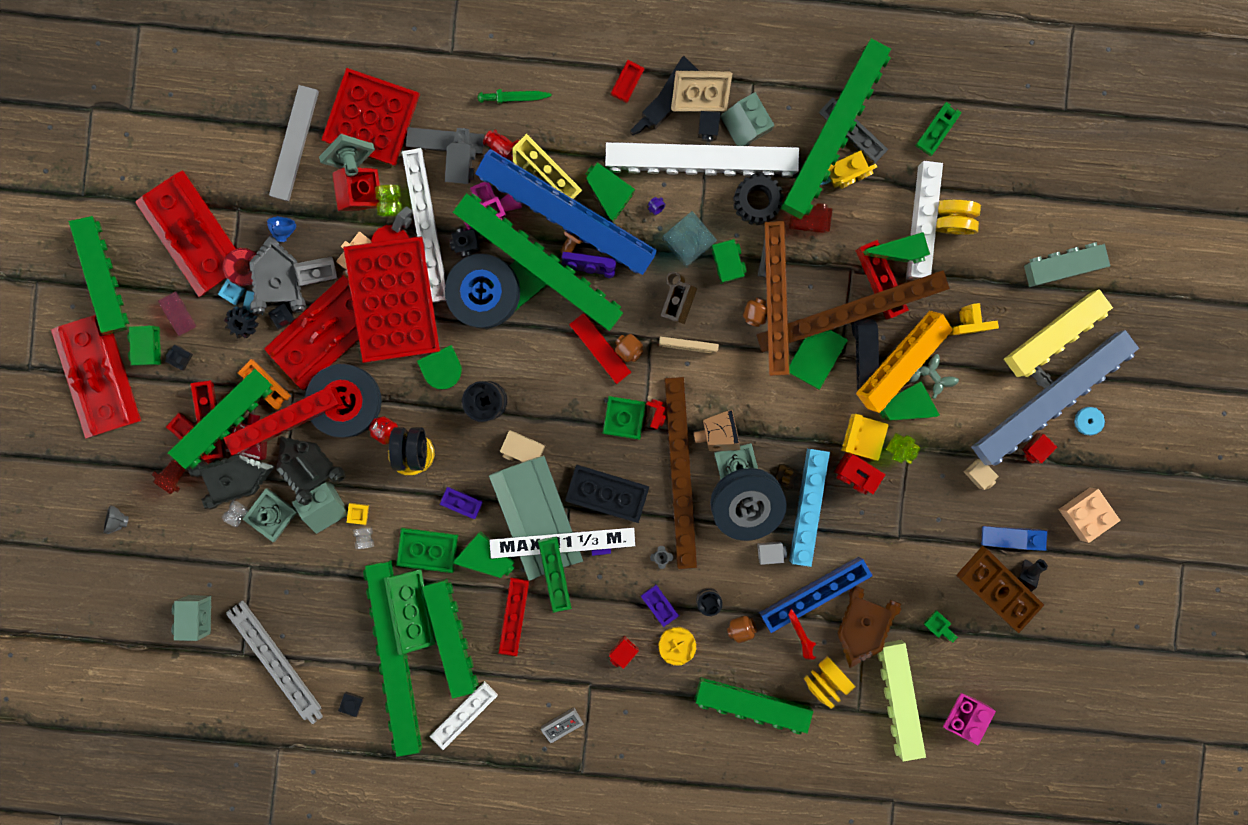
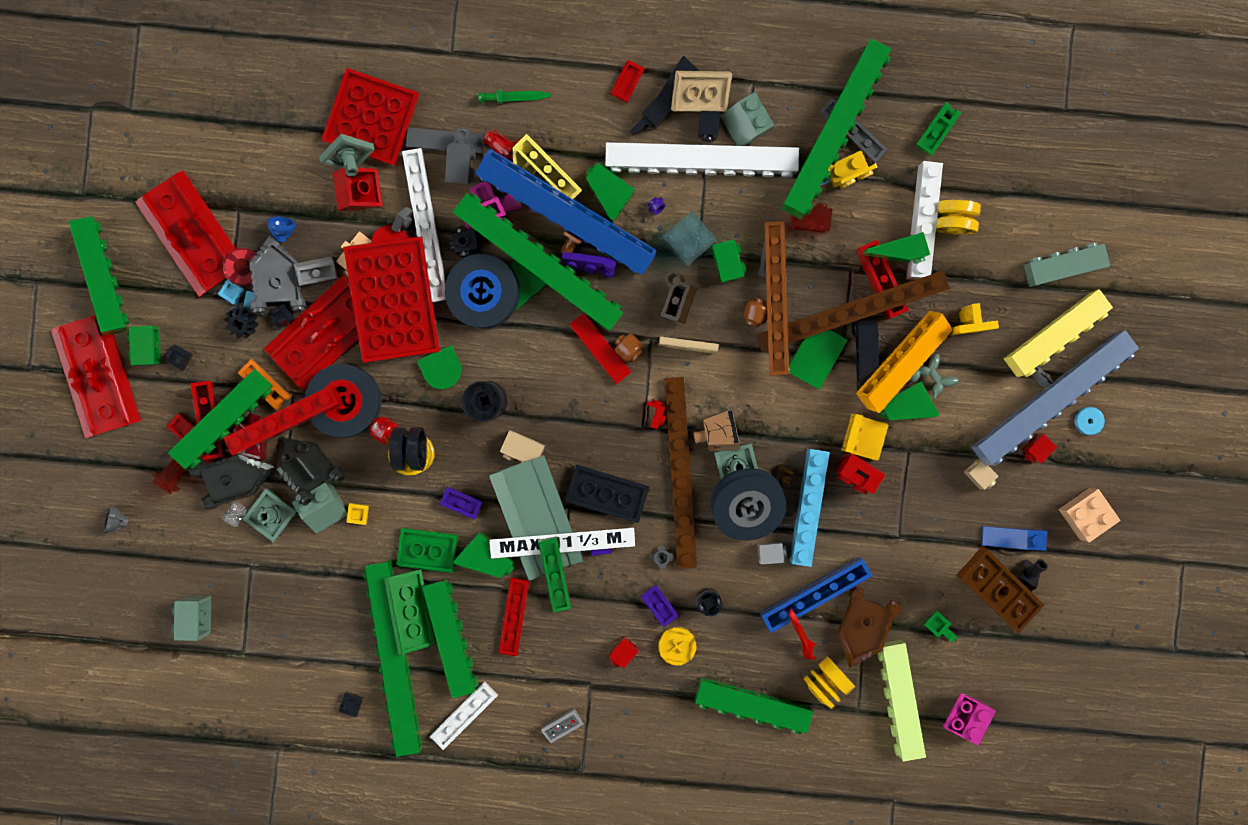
clear pink slope [158,291,197,336] -> none
light grey hinge [226,601,323,724] -> none
light grey tile [269,85,319,202] -> none
clear wheel [353,527,374,549] -> none
clear neon green wheel [375,185,402,216] -> none
green tile [602,396,646,440] -> none
dark orange head [727,615,757,643] -> none
black tyre [733,173,784,225] -> none
clear neon green brick [886,433,920,464] -> none

